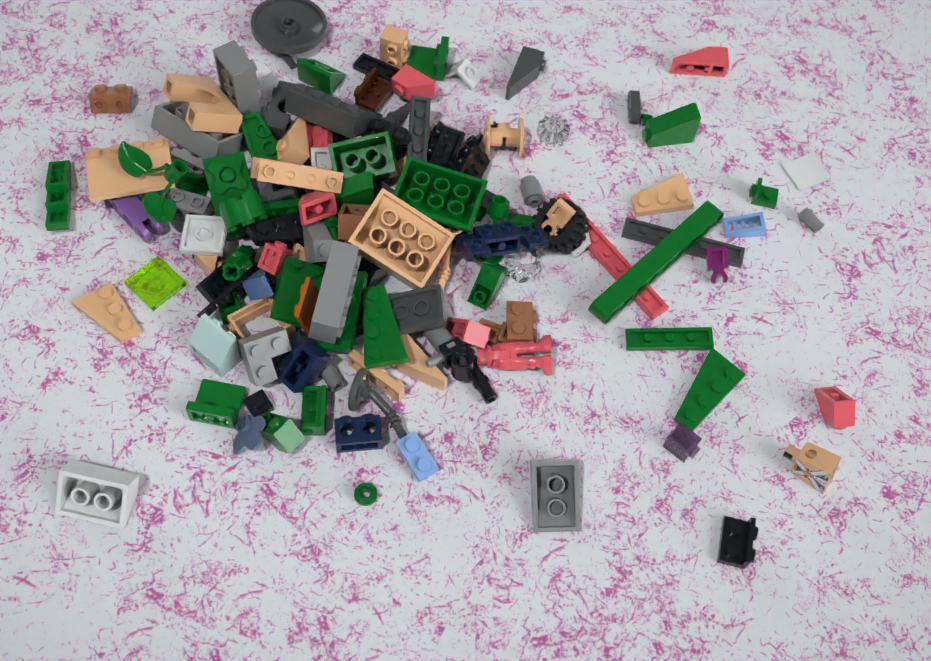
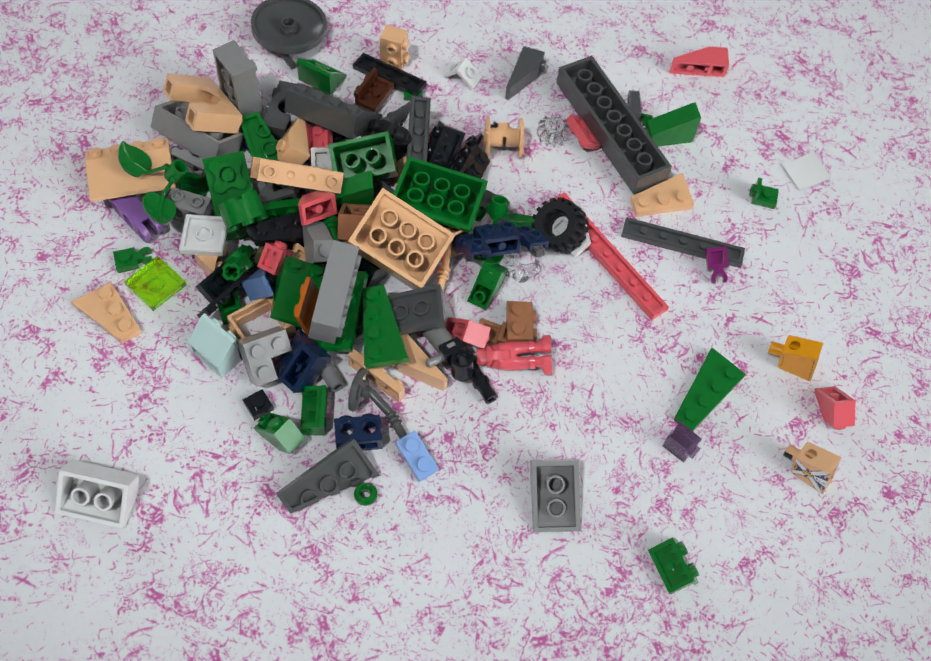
green slope [45,160,71,231] -> none
nougat bracket [88,84,134,113] -> none
green bracket [186,379,246,429] -> none
sand blue plate [233,414,266,455] -> none
coral slope [391,64,437,100] -> none
green bracket [408,36,449,81] -> none
light grey brick [520,175,543,207] -> none
light nougat plate [541,198,576,236] -> none
green beam [588,201,724,324] -> none
green tile [625,327,714,351] -> none
black bracket [717,516,758,569] -> none
light blue slope [722,212,766,238] -> none
light grey pin [798,208,824,233] -> none
none -> green plate [113,247,153,273]
none -> dark grey wing [276,437,380,514]
none -> dark grey brick [556,56,672,194]
none -> coral plate [566,115,601,151]
none -> green bracket [648,537,699,594]
none -> light orange torso [768,335,823,382]

